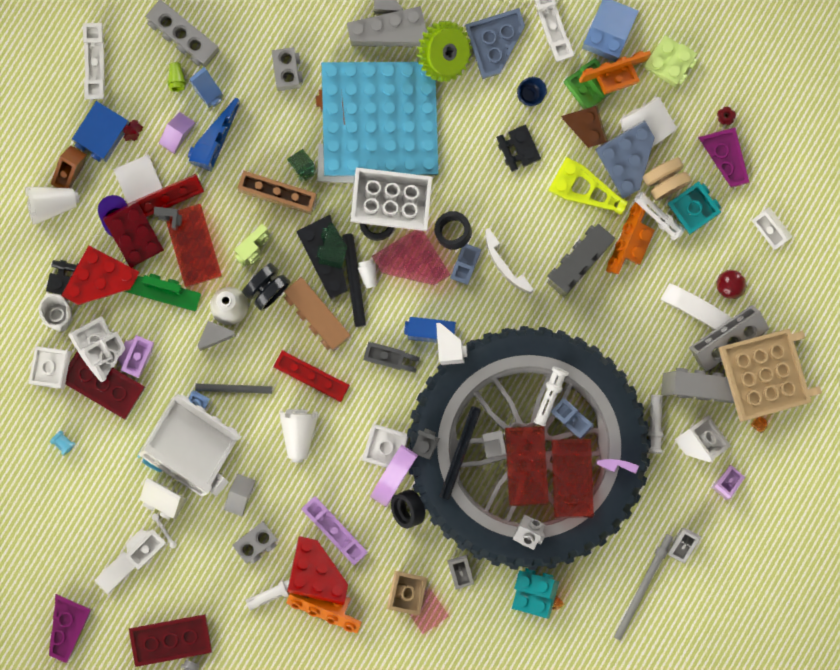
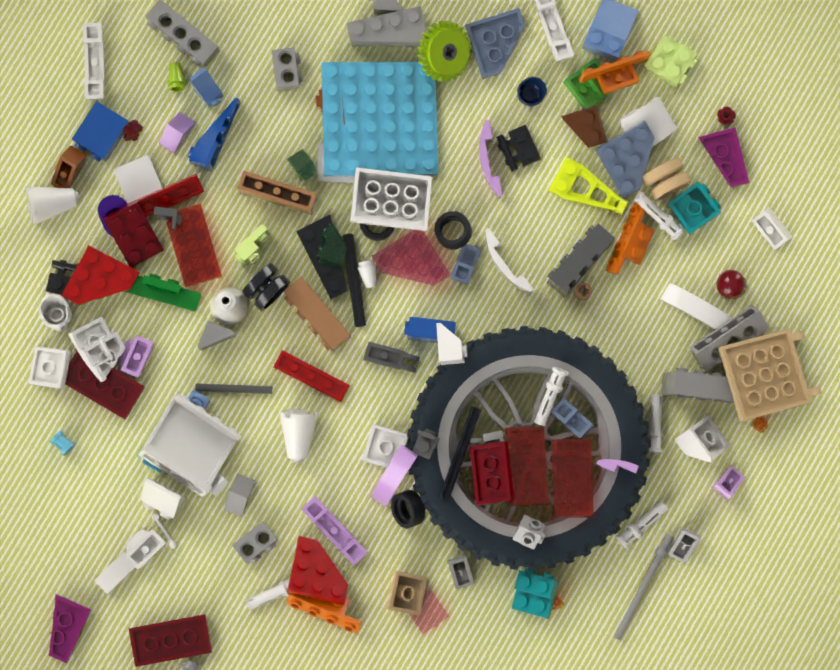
none -> dark red plate [470,441,514,506]
none -> lavender slope [479,120,502,198]
none -> medium nougat bush [574,282,592,300]
none -> white pin [615,501,668,550]

